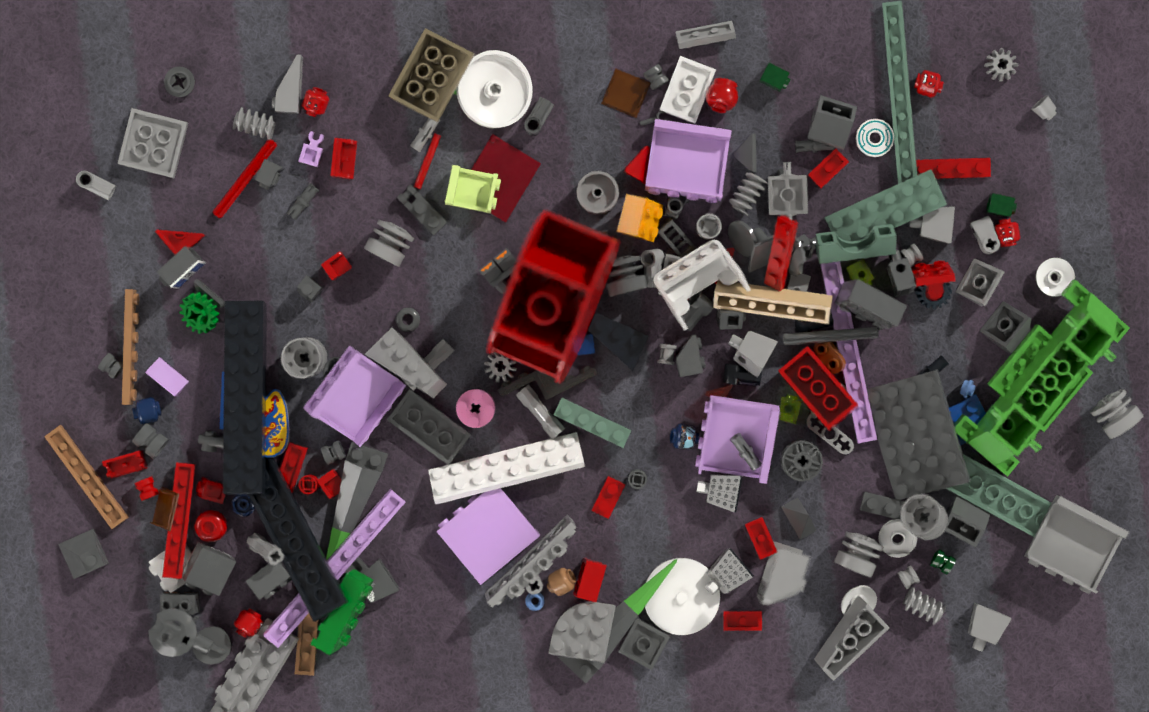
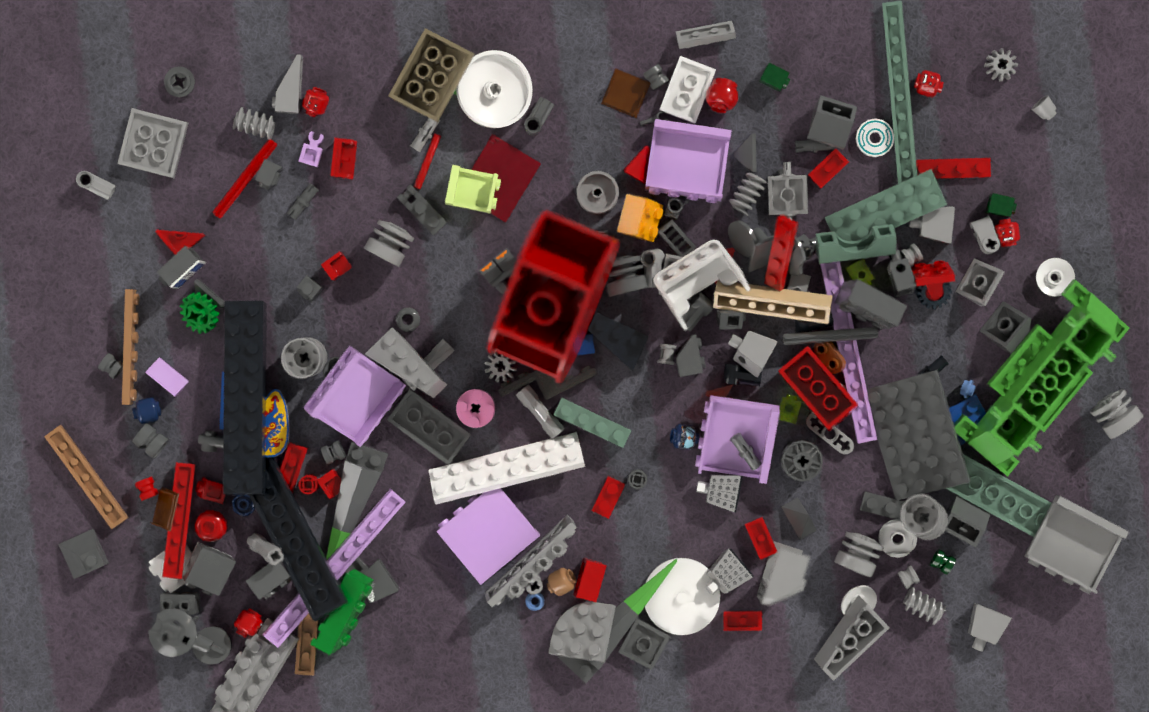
red hinge [102,450,148,479] -> none
light grey wheel [696,214,722,240] -> none

